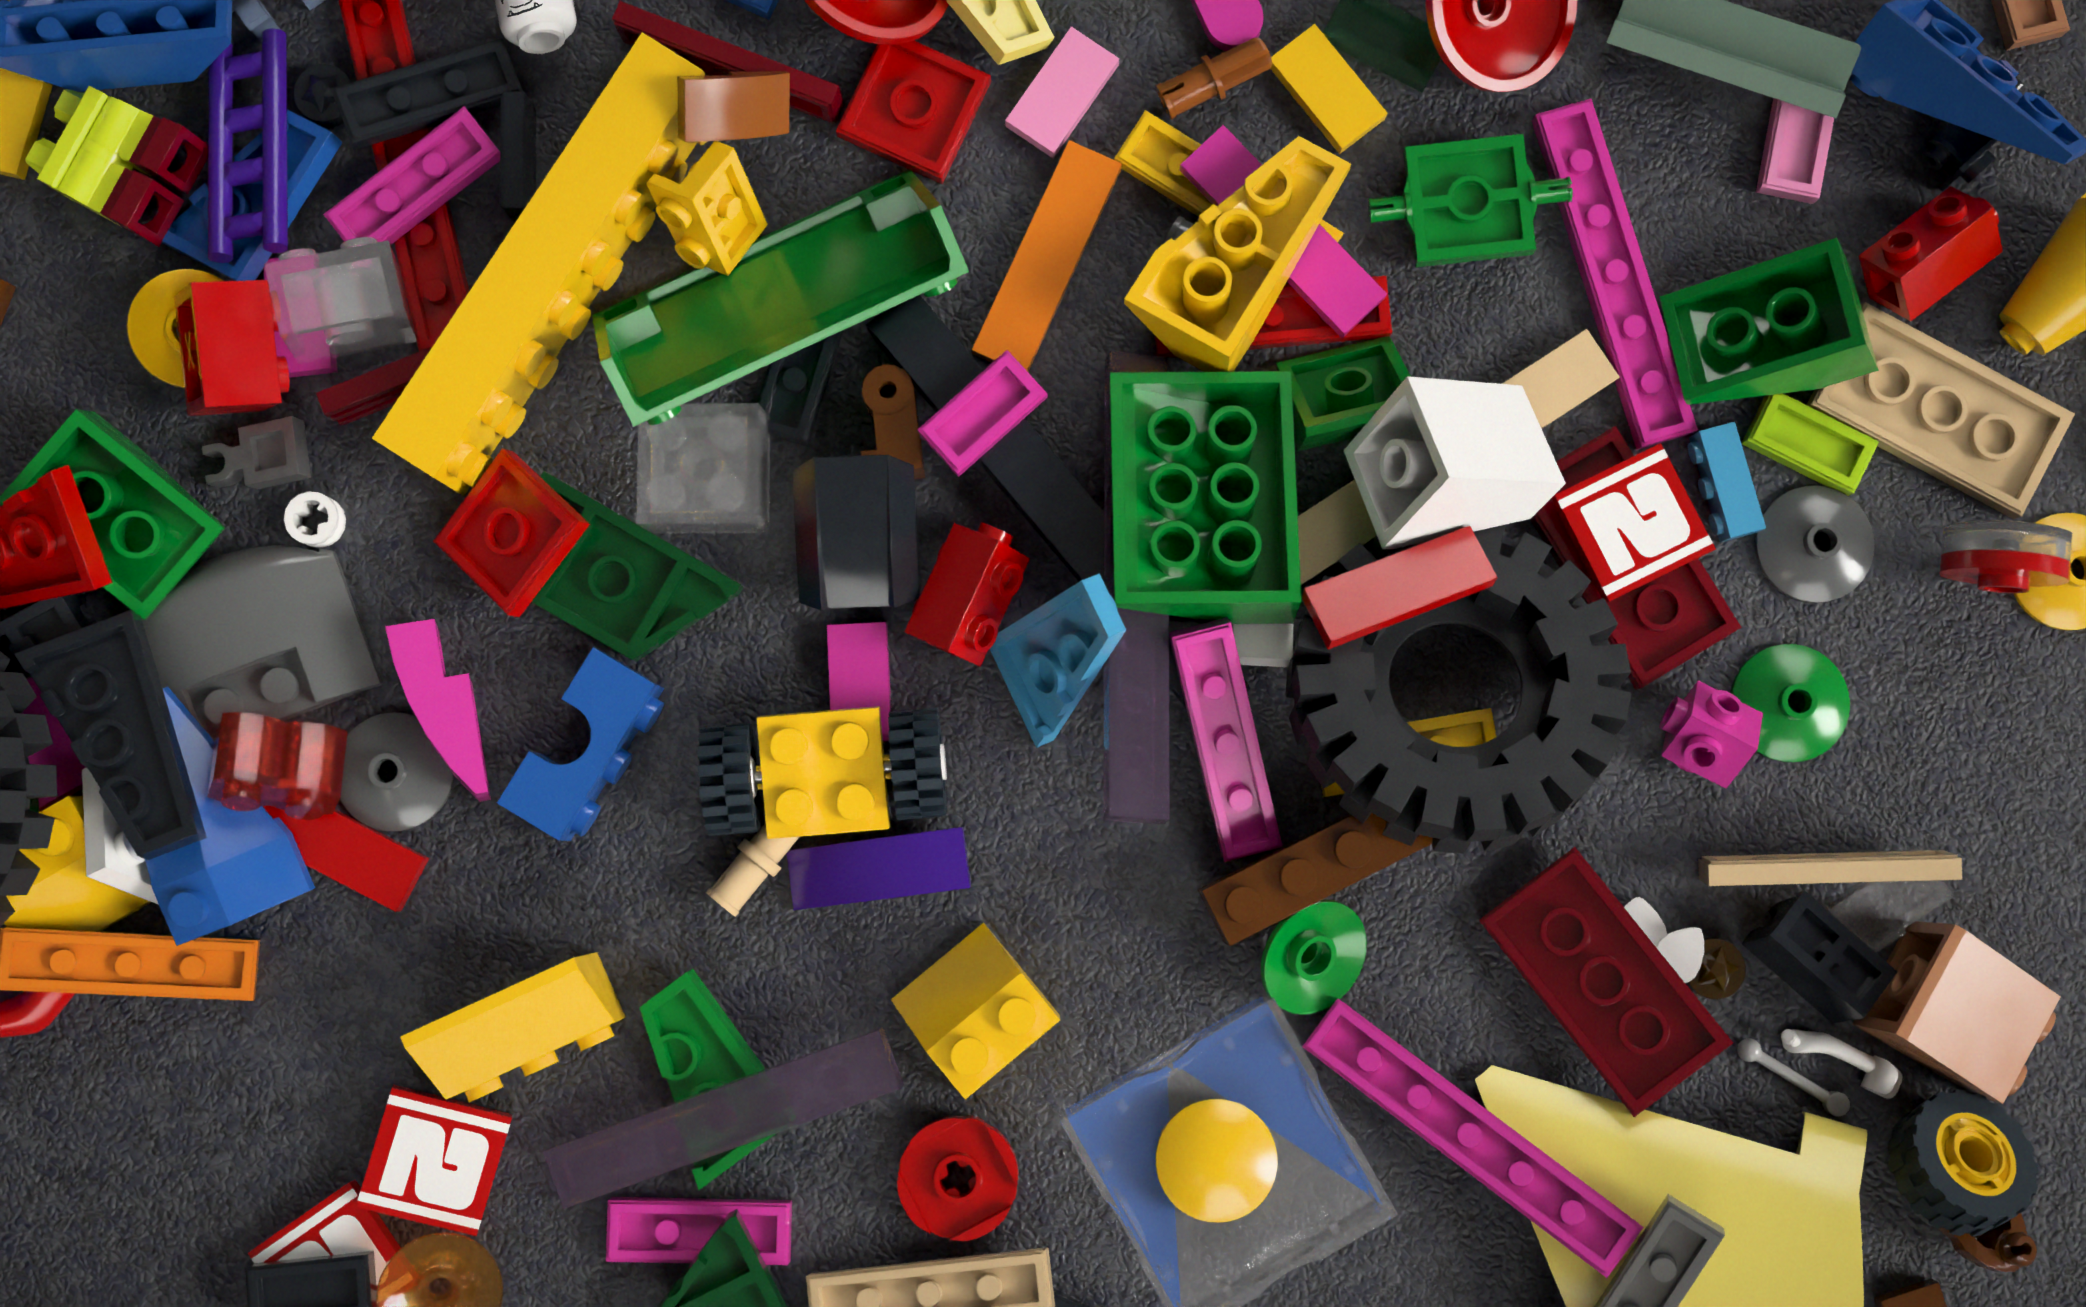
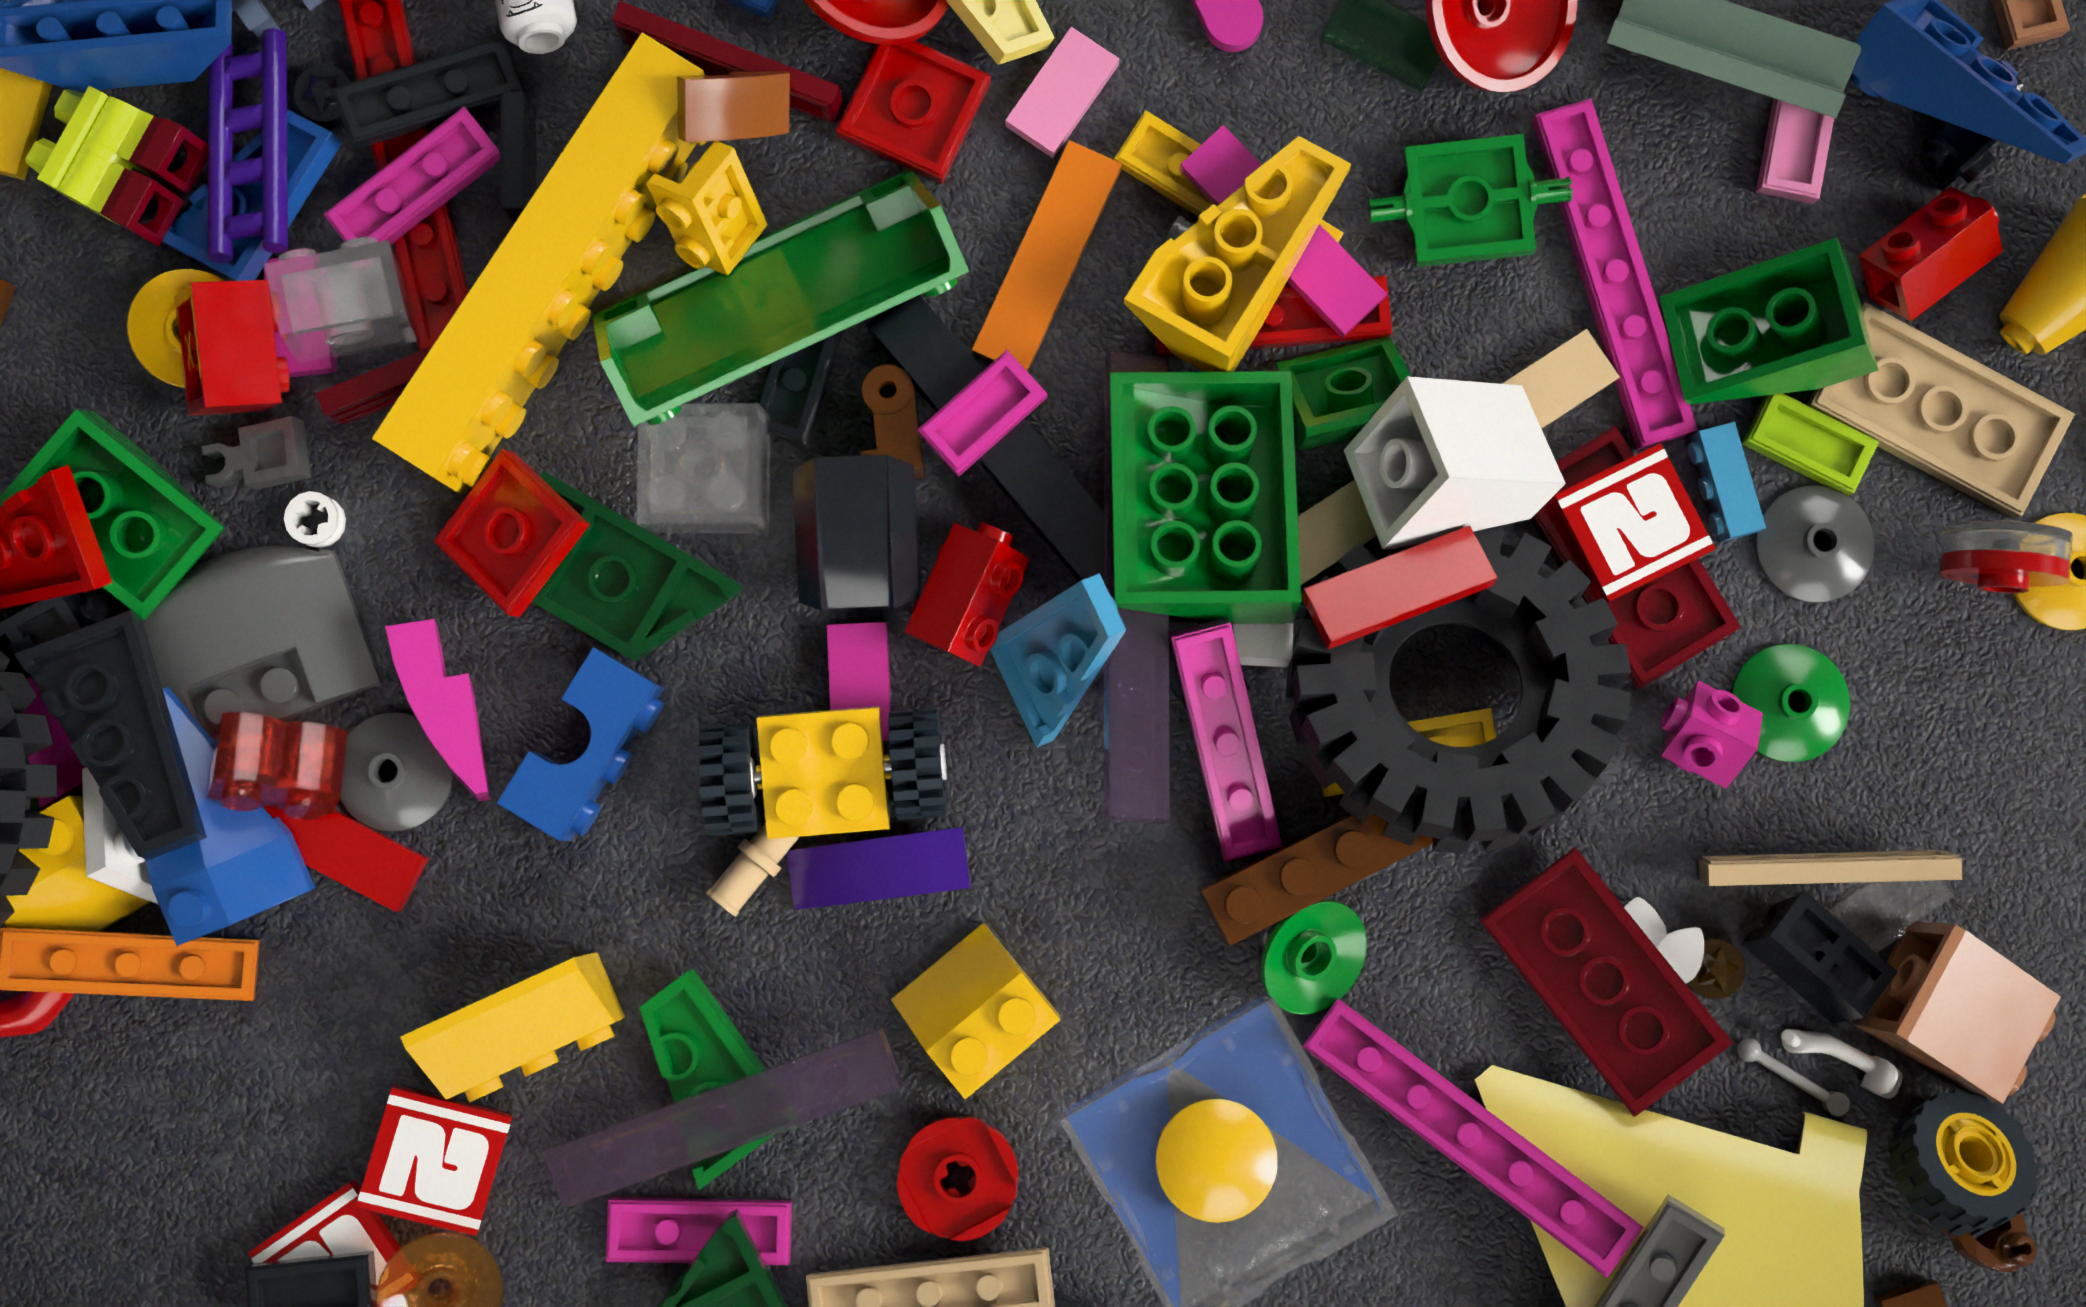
dark orange axle [1155,38,1272,120] -> none
yellow tile [1270,24,1388,154] -> none

